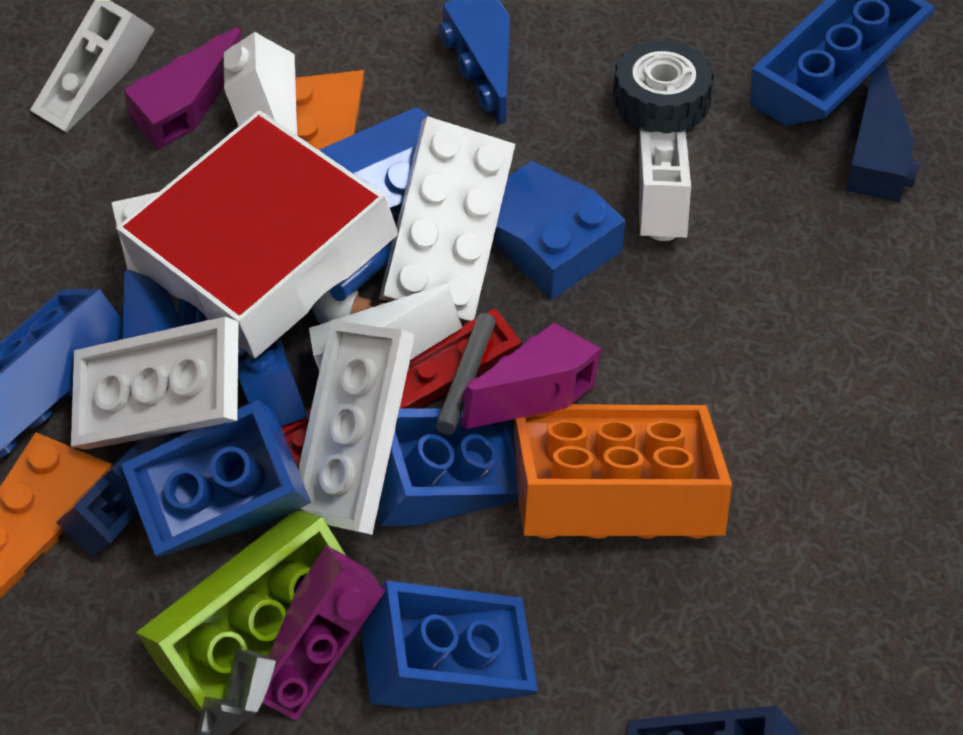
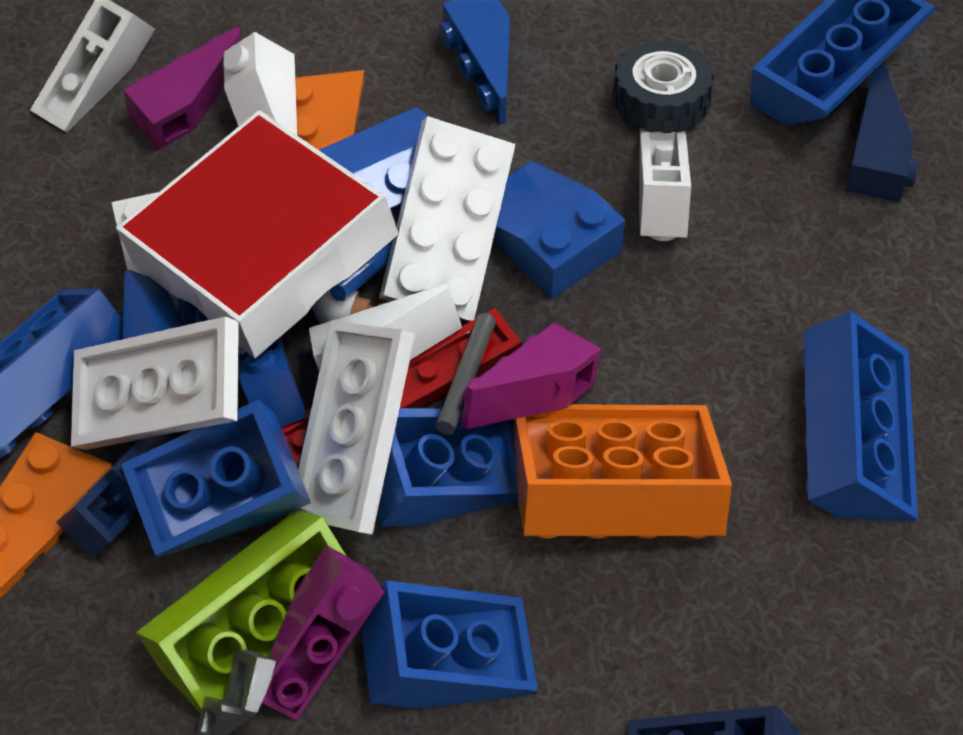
none -> blue slope [803,311,918,521]

